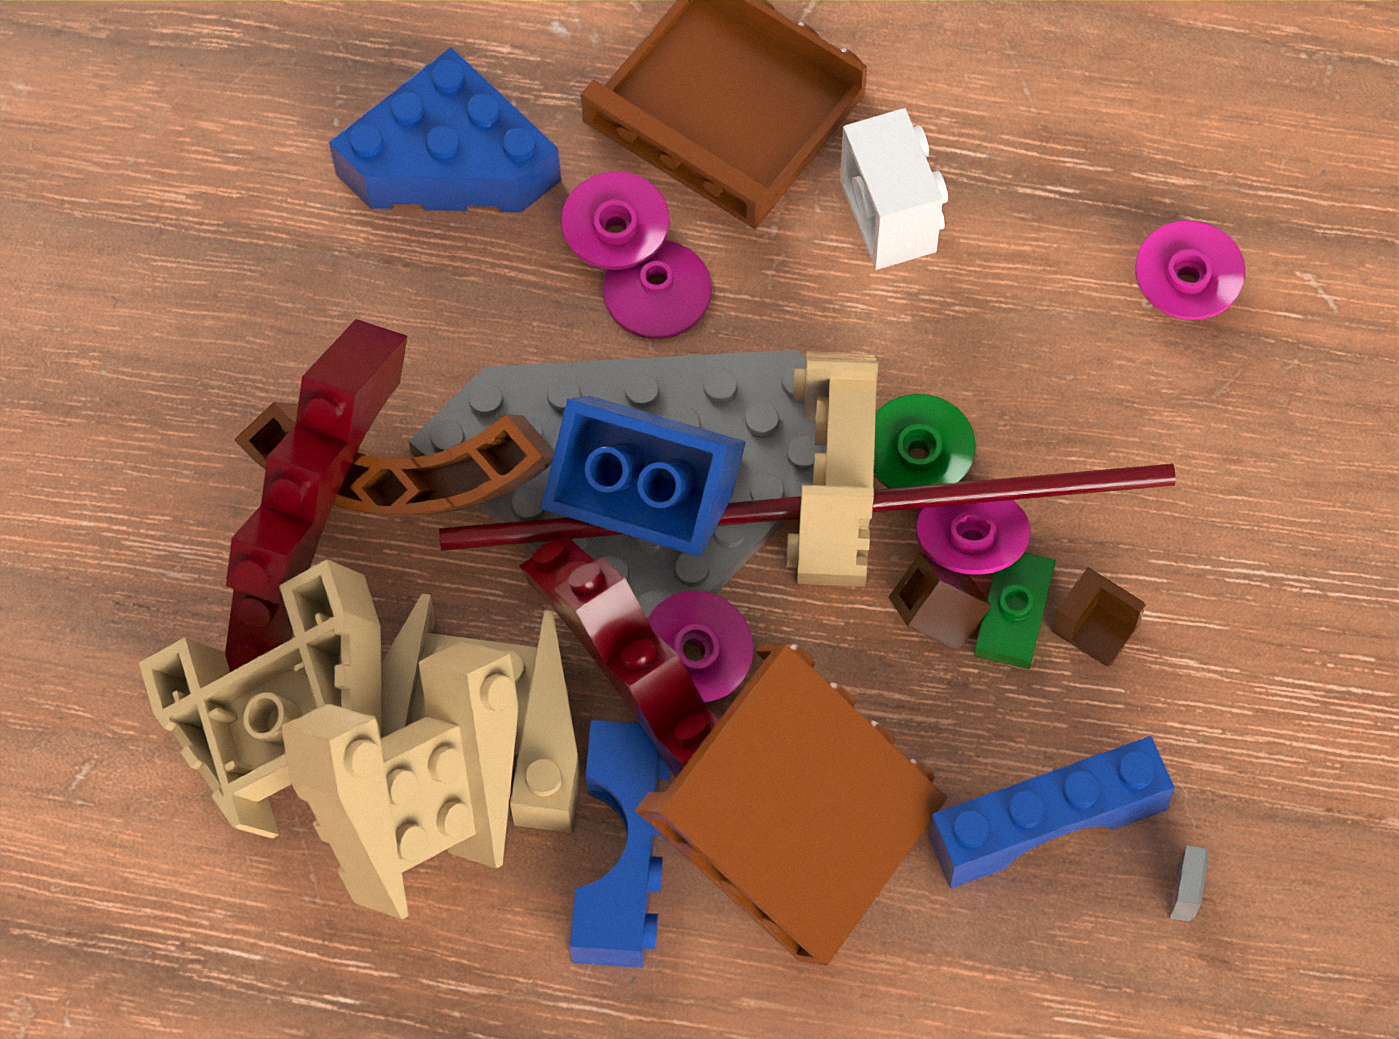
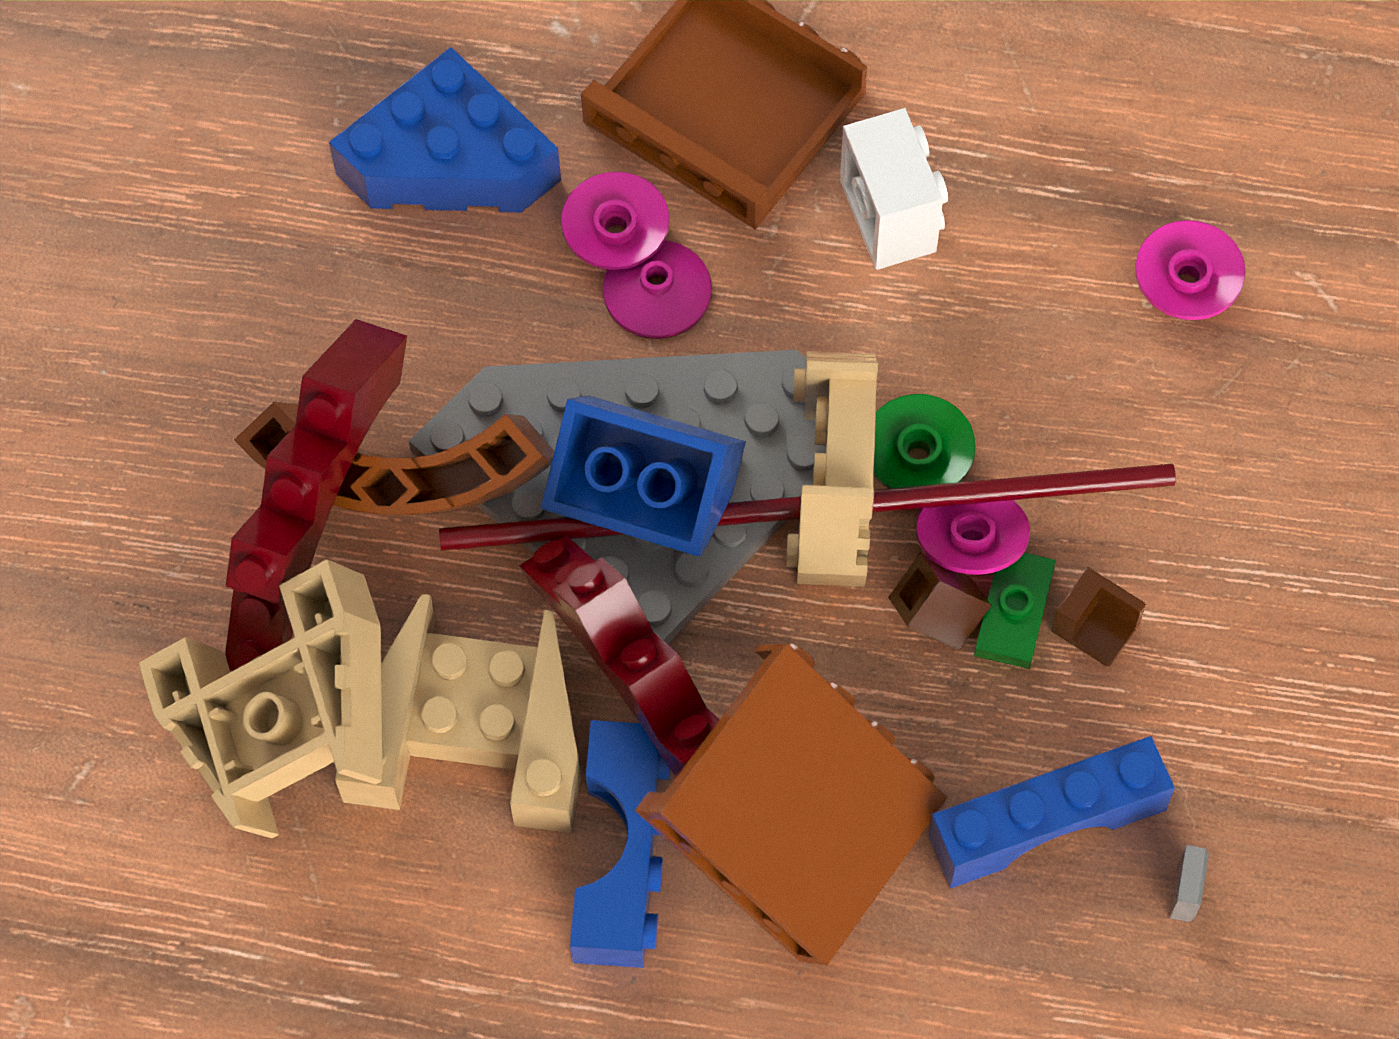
tan wedge [281,641,519,919] -> none
dark pink dish [647,590,753,704] -> none

